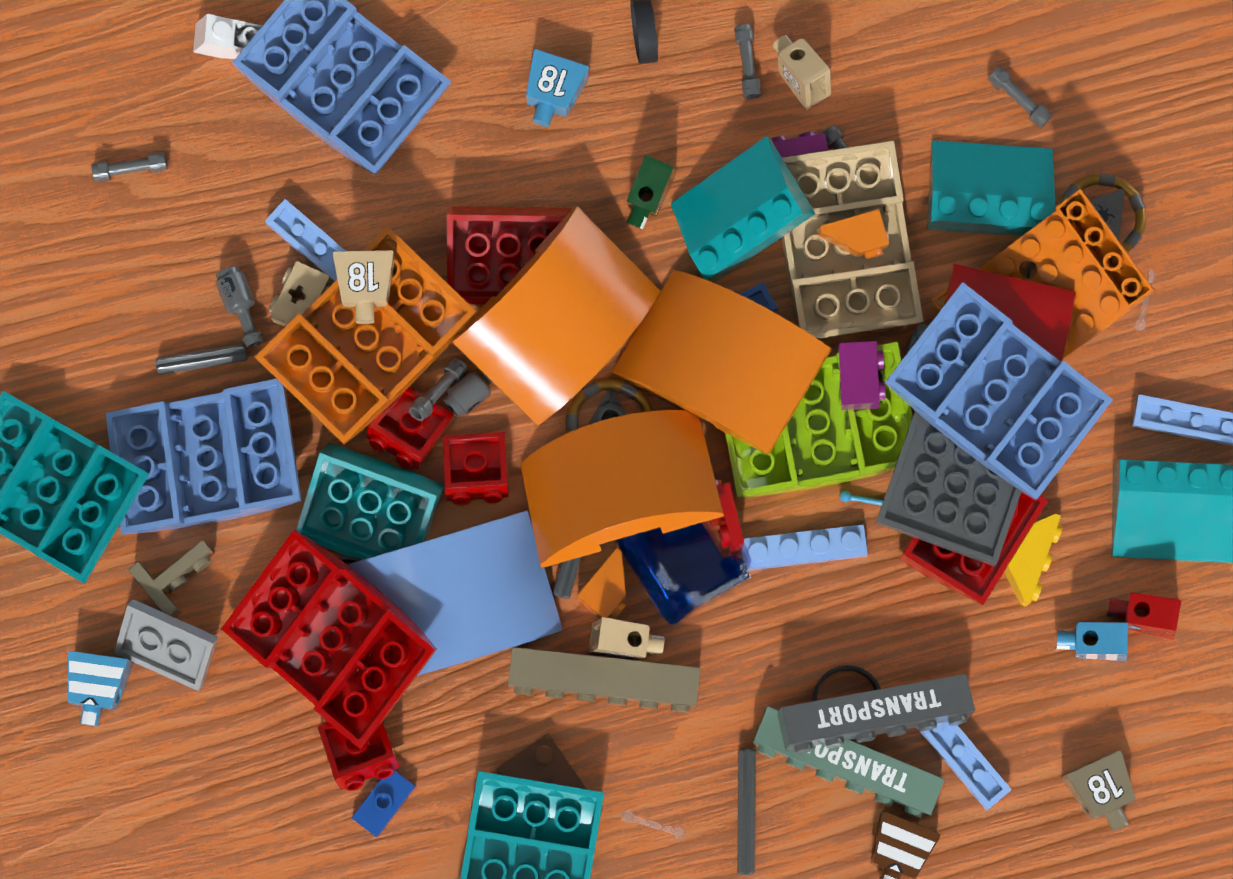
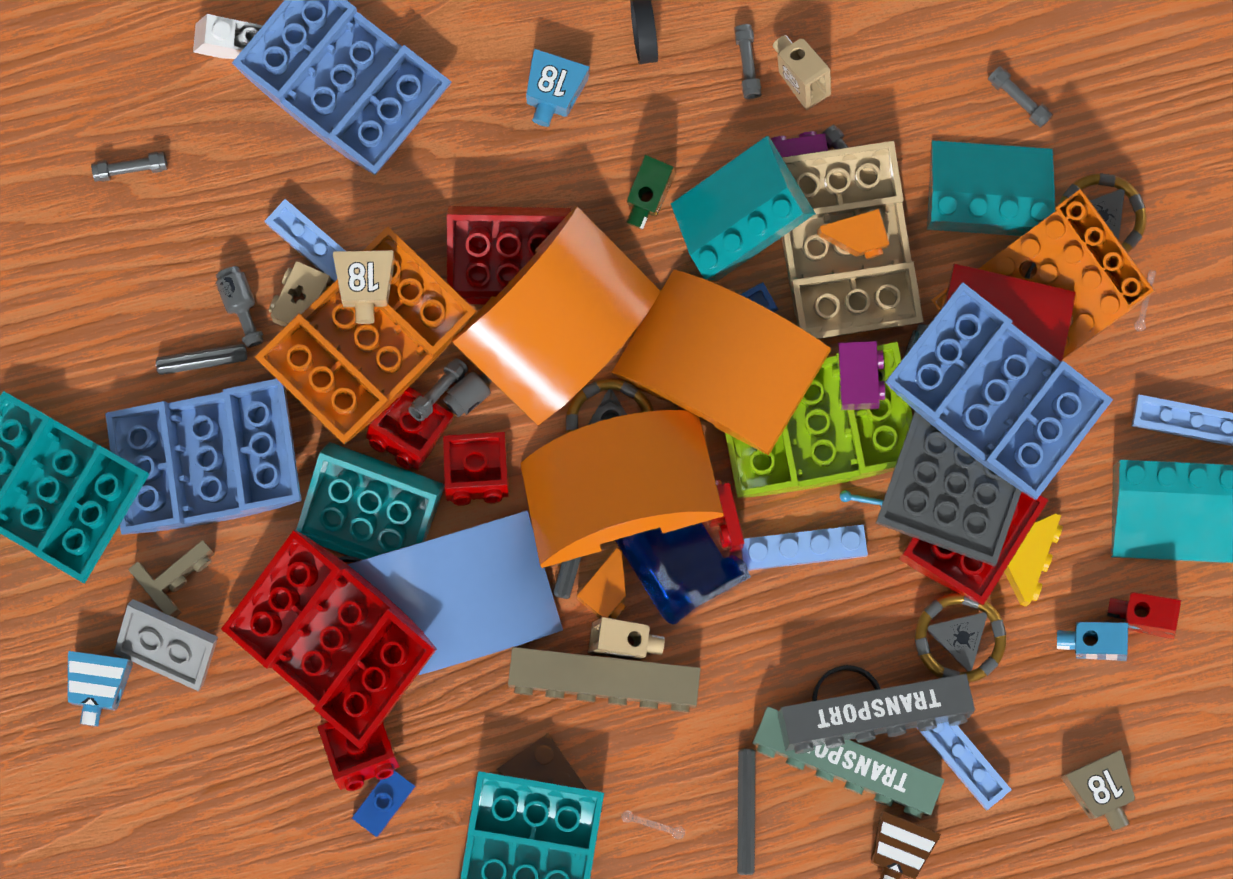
none -> piece [915,592,1007,683]

